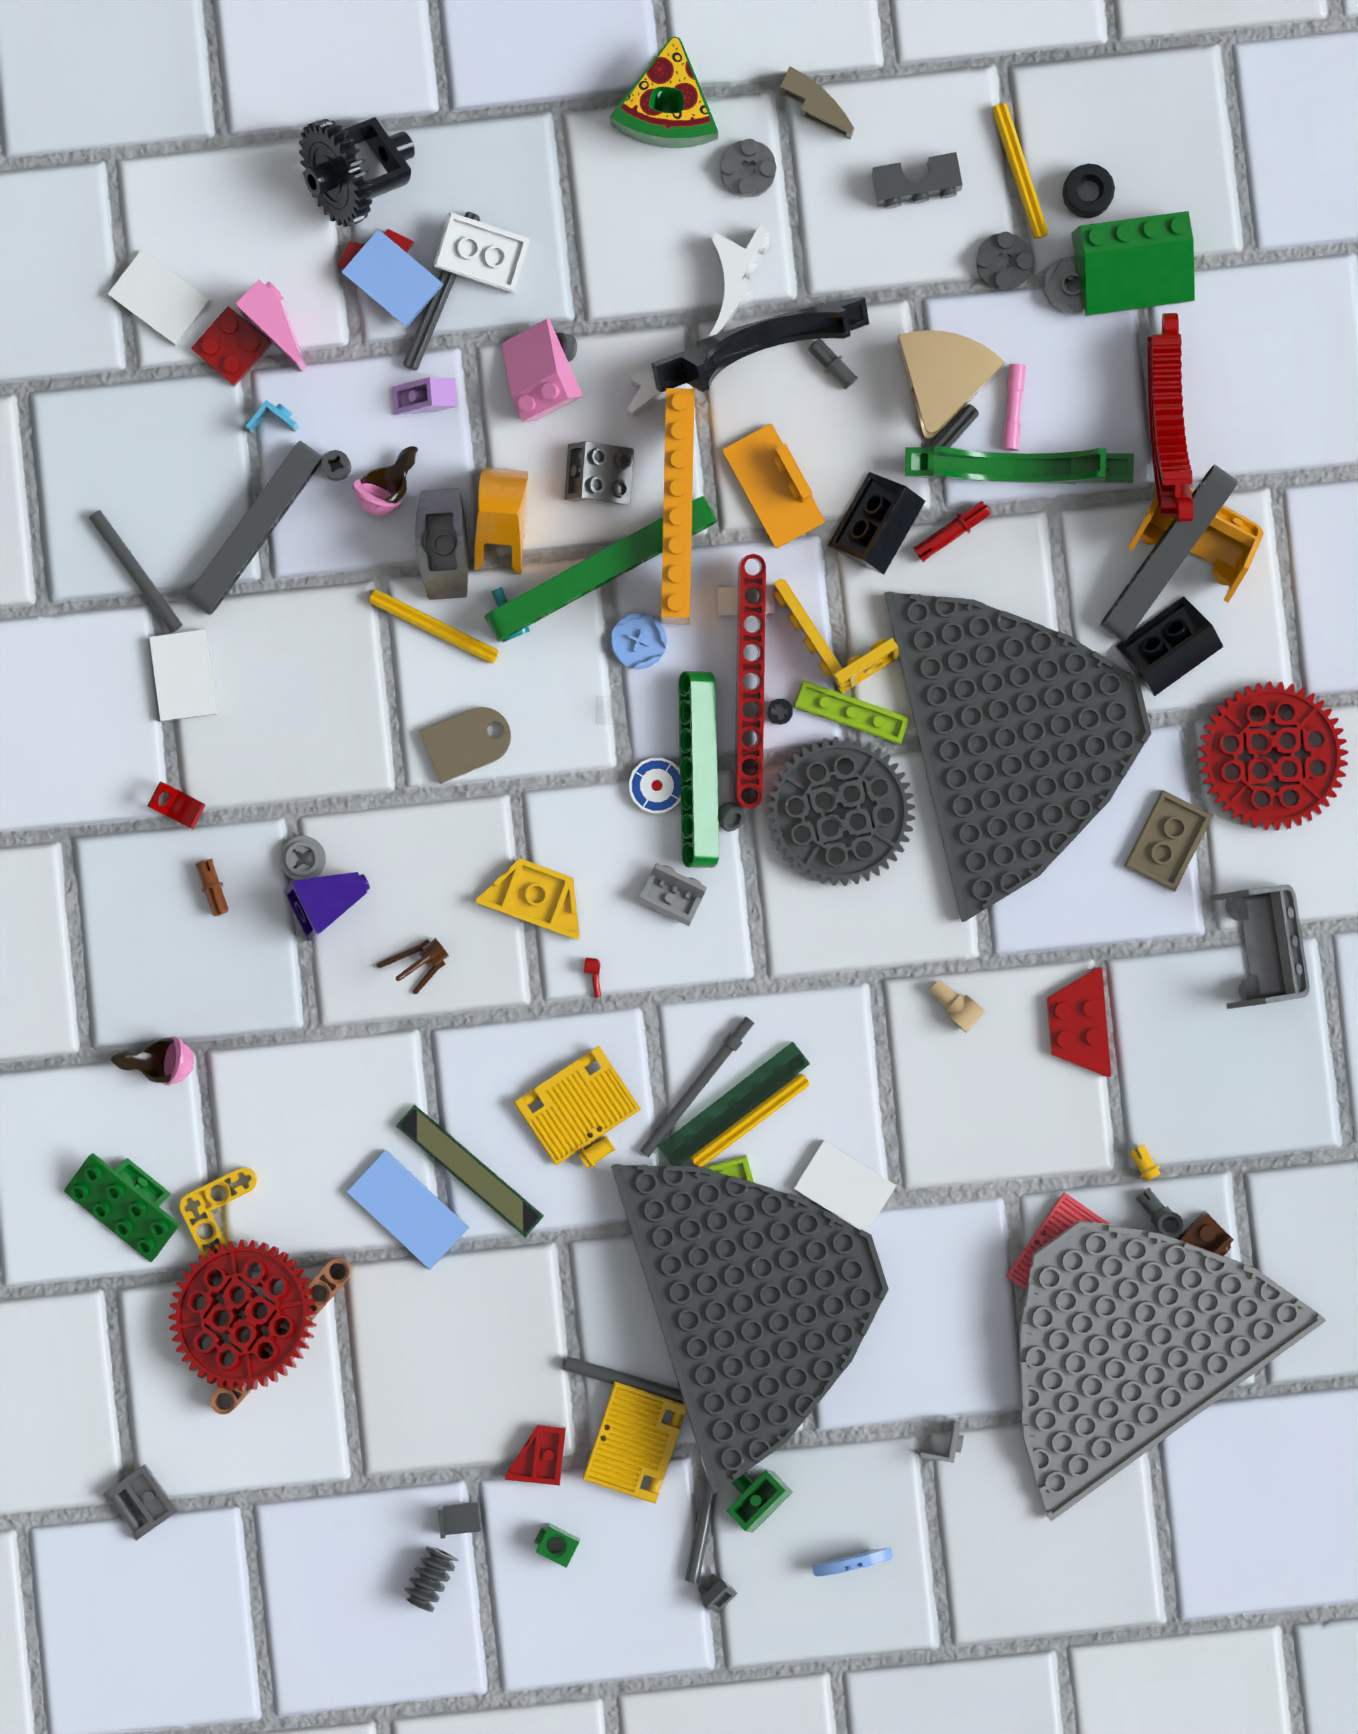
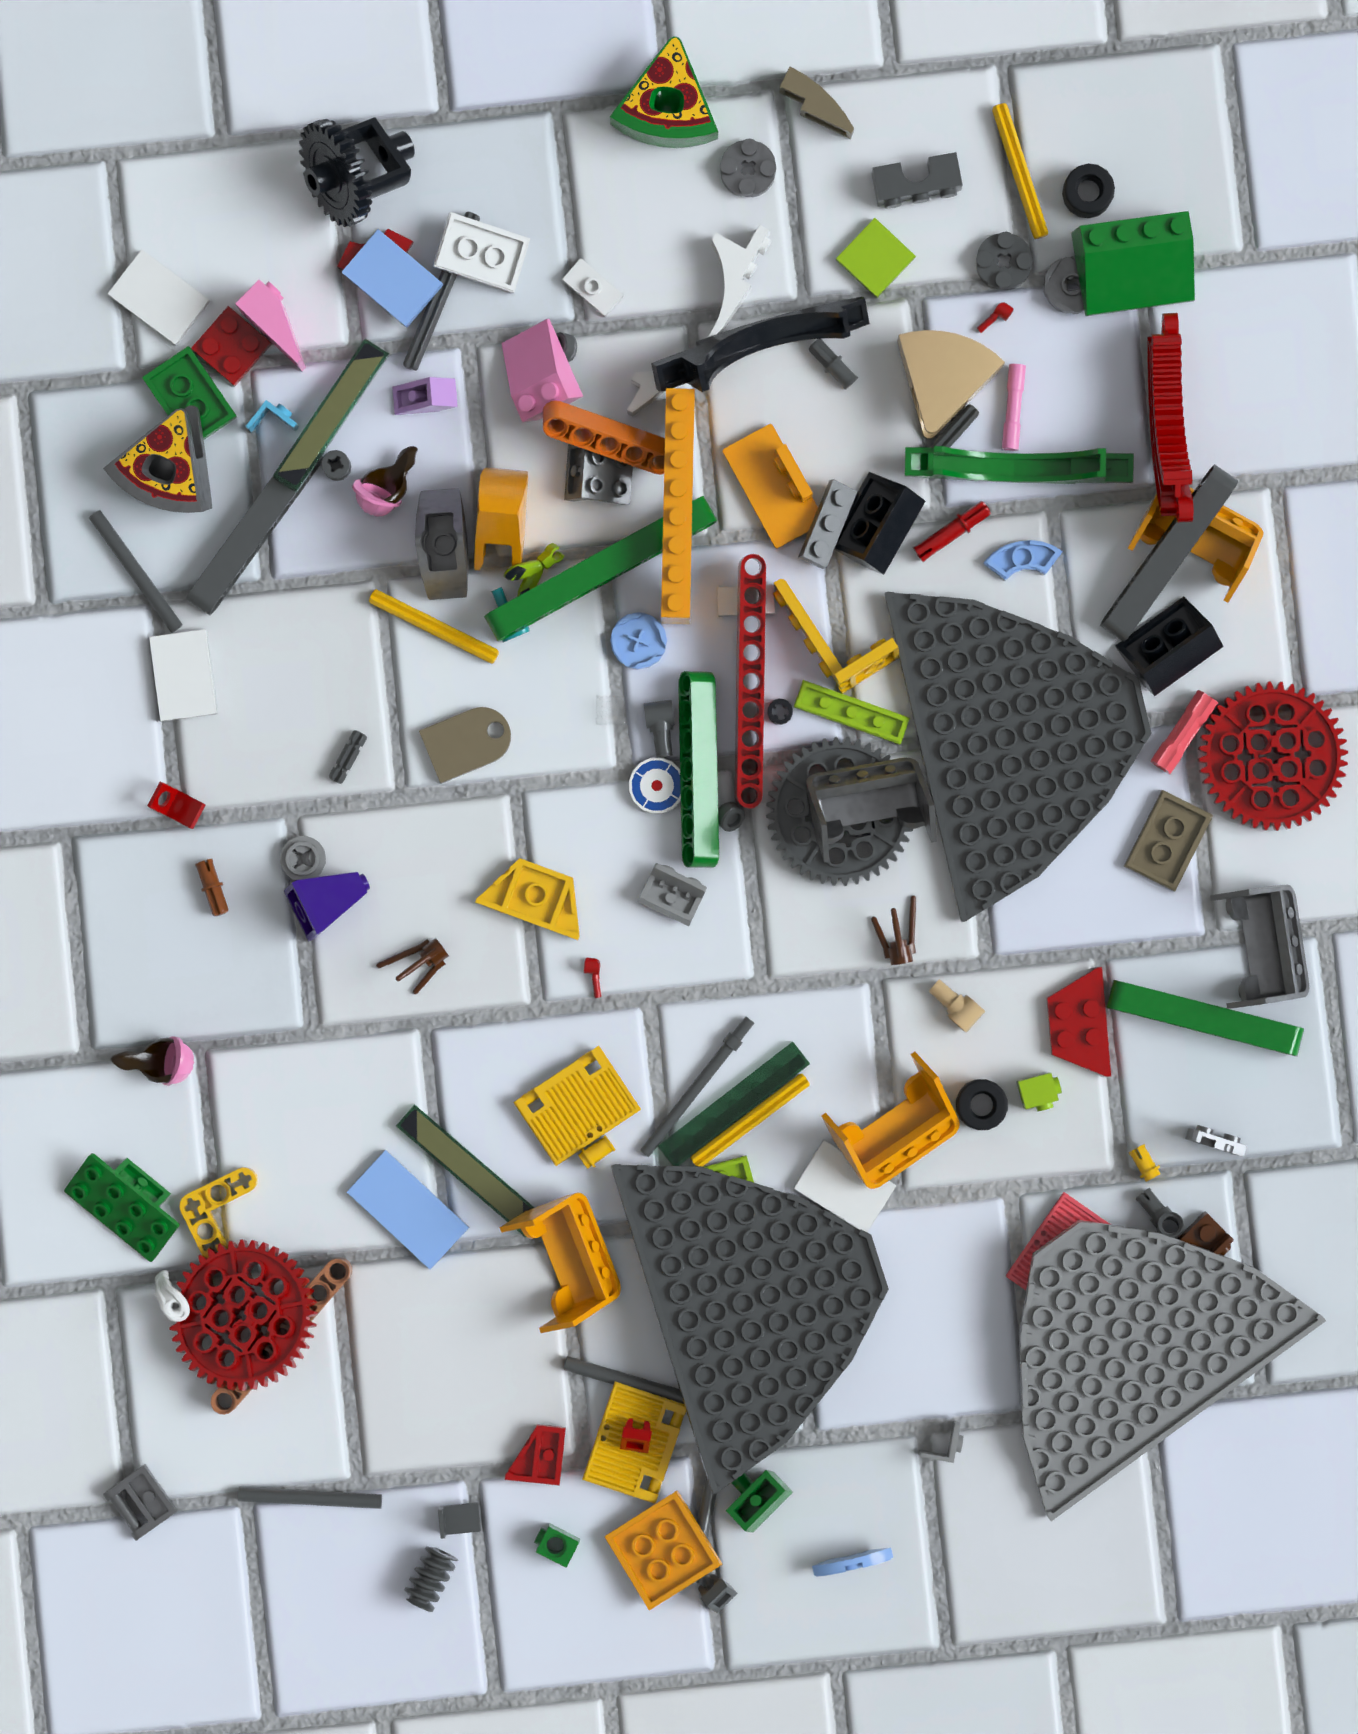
none -> piece [103,405,212,513]
none -> green plate [142,346,237,440]
none -> white piece [155,1270,190,1322]
none -> dark grey piece [238,1487,382,1509]
none -> olive tile [273,339,389,493]
none -> dark grey axle [329,730,367,784]
none -> light orange windscreen [499,1193,621,1333]
none -> lime piece [504,543,564,597]
none -> orange beam [542,400,665,475]
none -> white plate [562,258,624,317]
none -> light orange plate [604,1490,723,1610]
none -> red tile [620,1418,652,1453]
none -> dark grey pin [644,700,675,758]
none -> plate [798,479,858,569]
none -> flat silver windscreen [806,757,937,862]
none -> light orange windscreen [821,1051,960,1189]
none -> lime tile [836,218,916,298]
none -> reddish brown plant [871,895,916,965]
none -> black tyre [956,1079,1008,1130]
none -> red hand [977,302,1014,333]
none -> light blue tile [983,540,1063,581]
none -> lime brick [1016,1073,1062,1112]
none -> green beam [1106,980,1304,1056]
none -> coral axle [1150,690,1218,774]
none -> wing [1185,1125,1247,1157]

